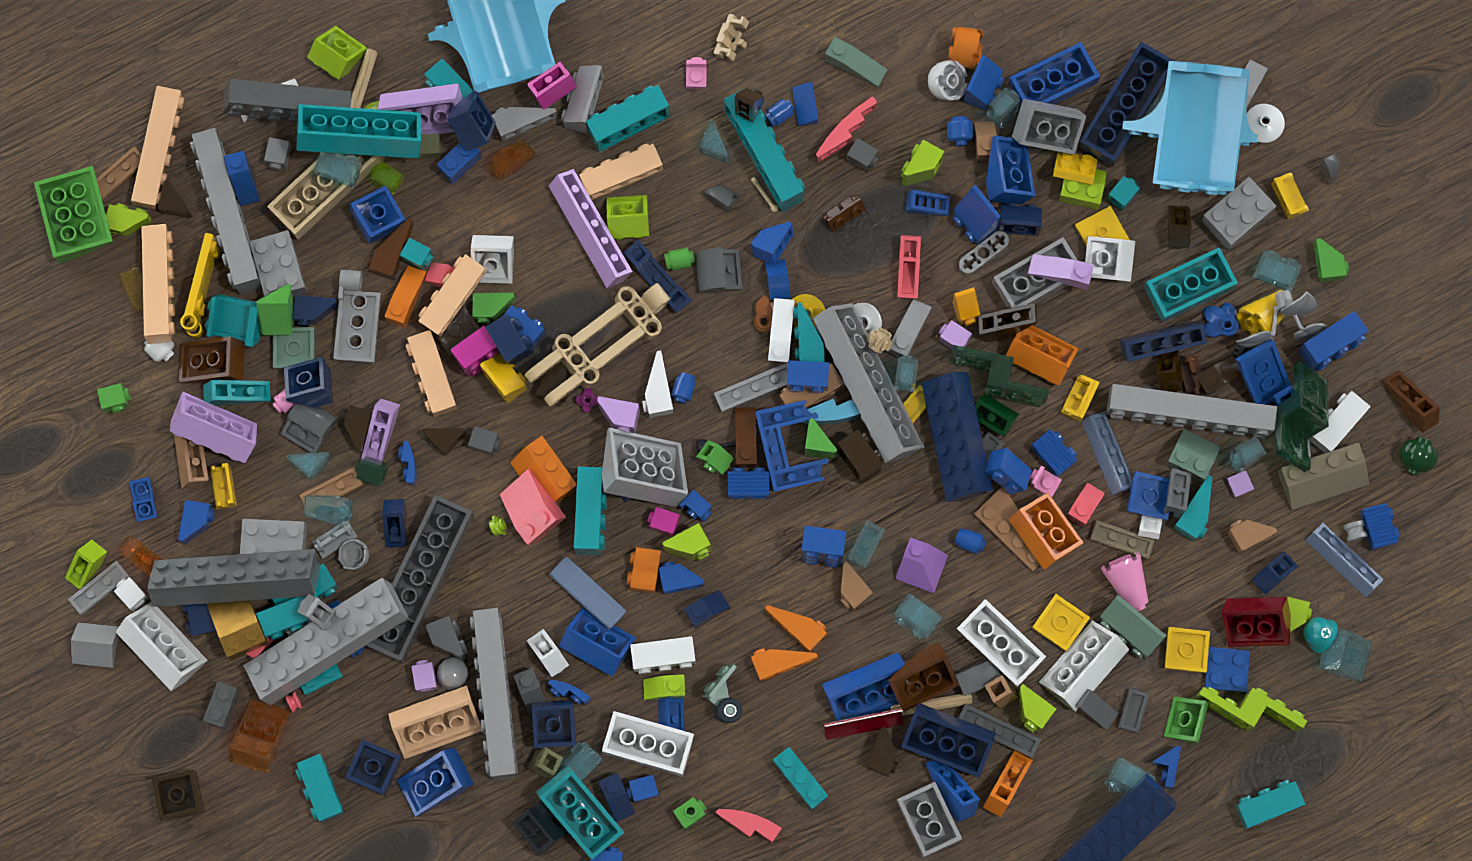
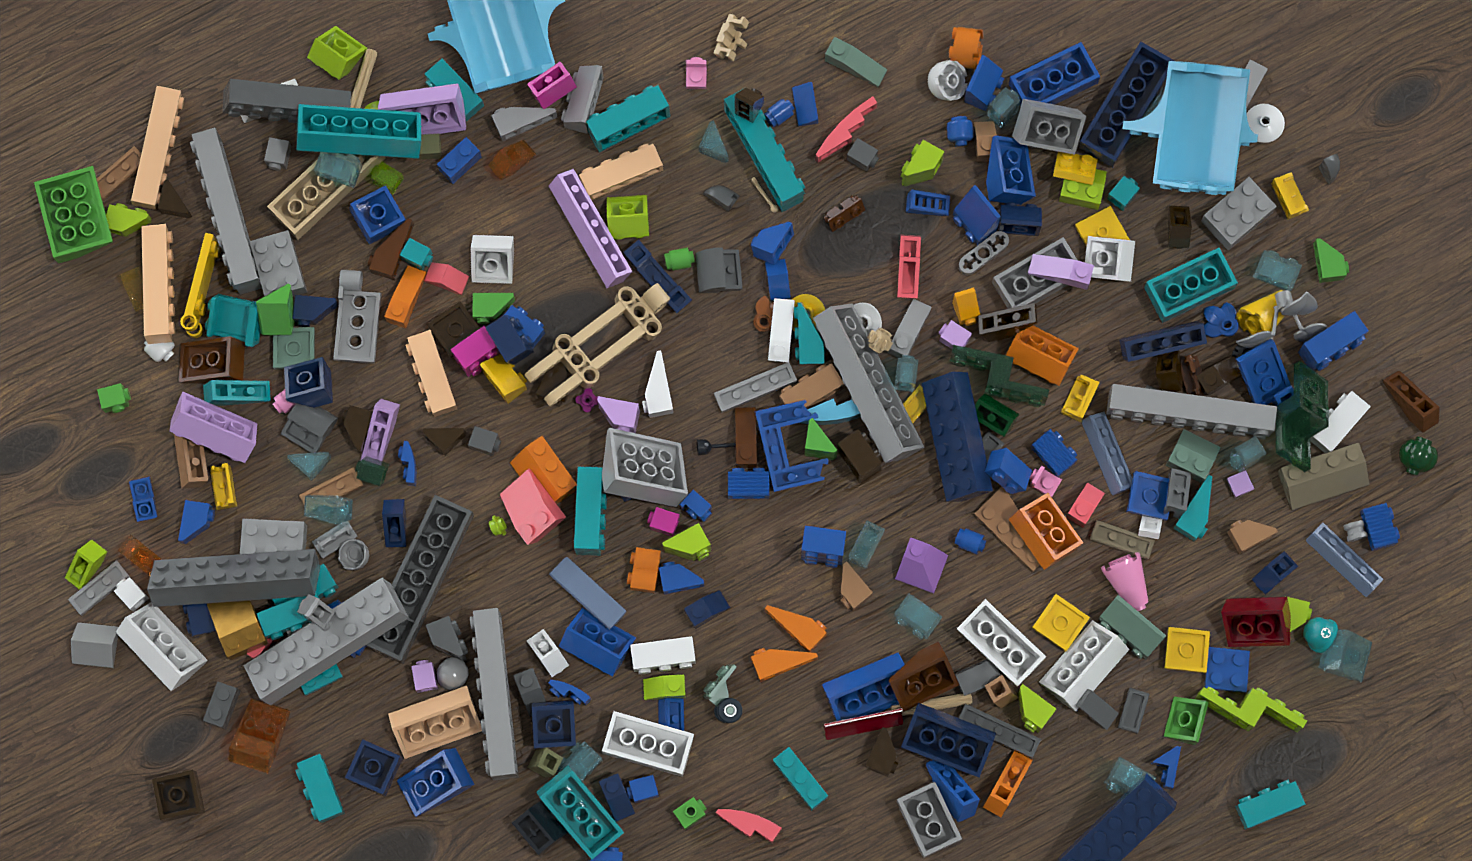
blue slope [224,151,260,206] -> none
coral bush [285,692,303,712] -> none
light nougat brick [418,254,487,337] -> none
dark blue slope [447,91,496,151] -> none
blue brick [671,373,696,404] -> none
bright green brick [696,440,734,475] -> none
blue brick [787,360,829,394] -> none

